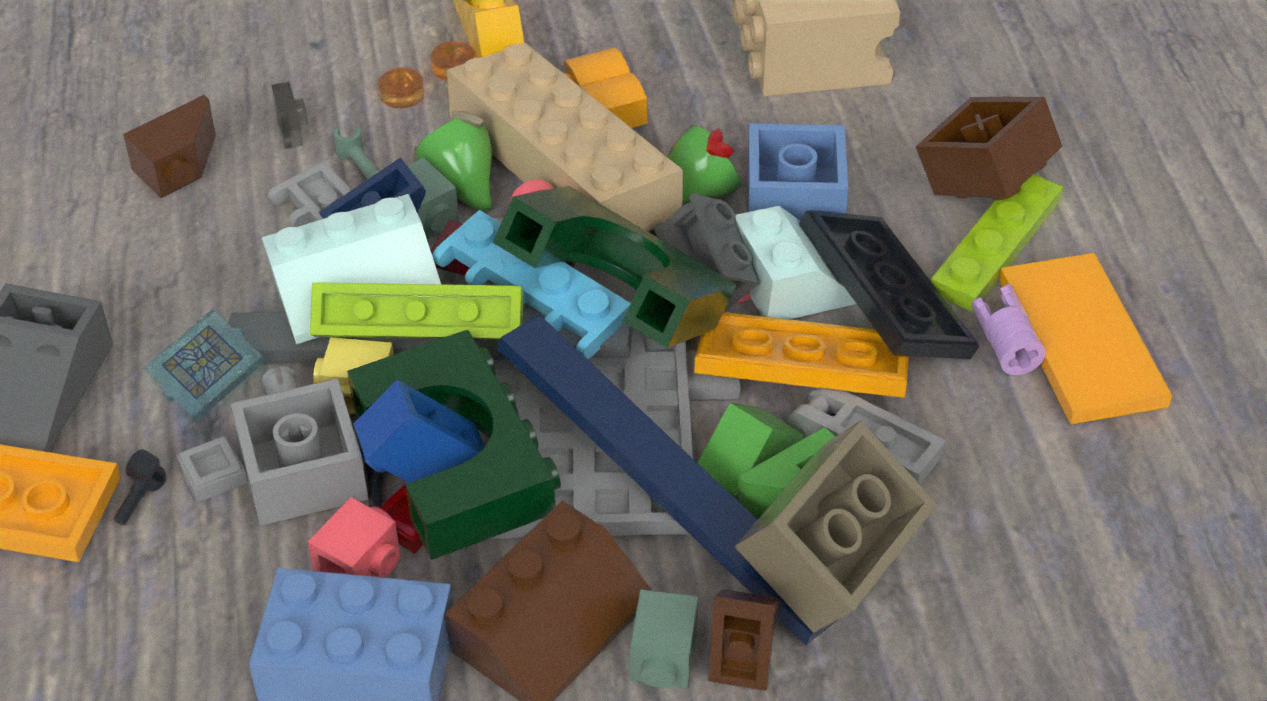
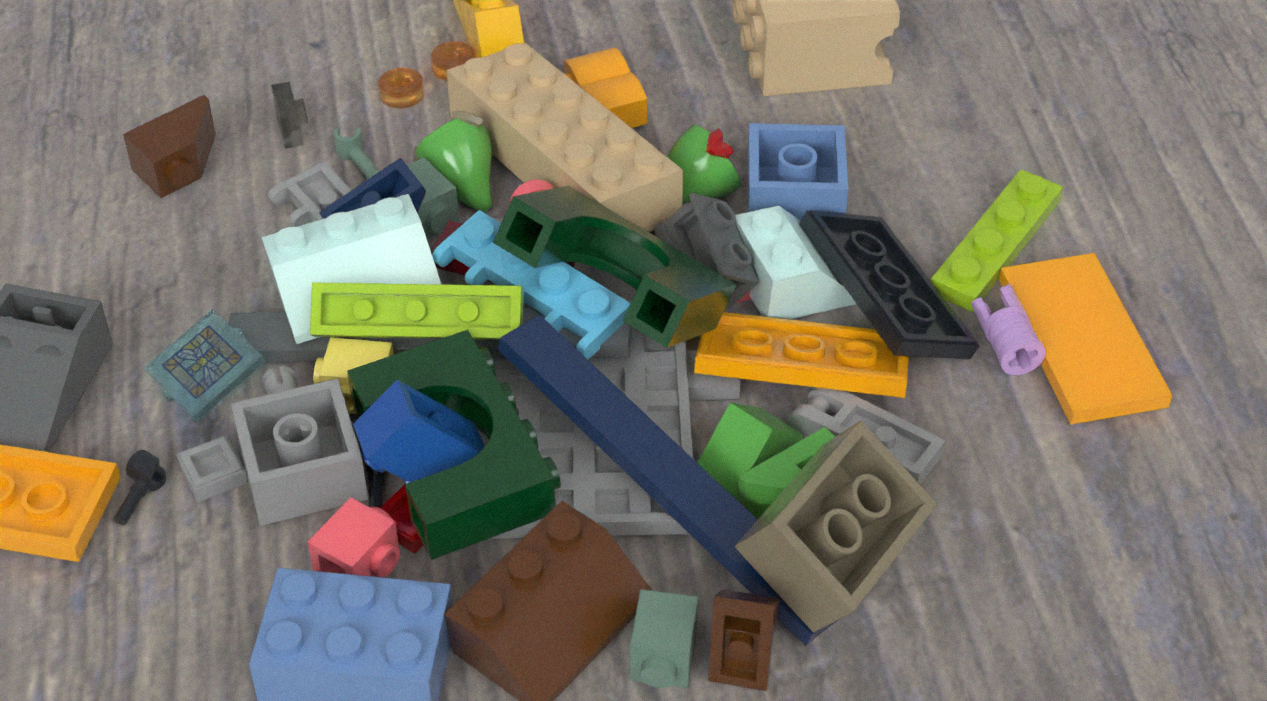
reddish brown brick [915,97,1062,200] -> none

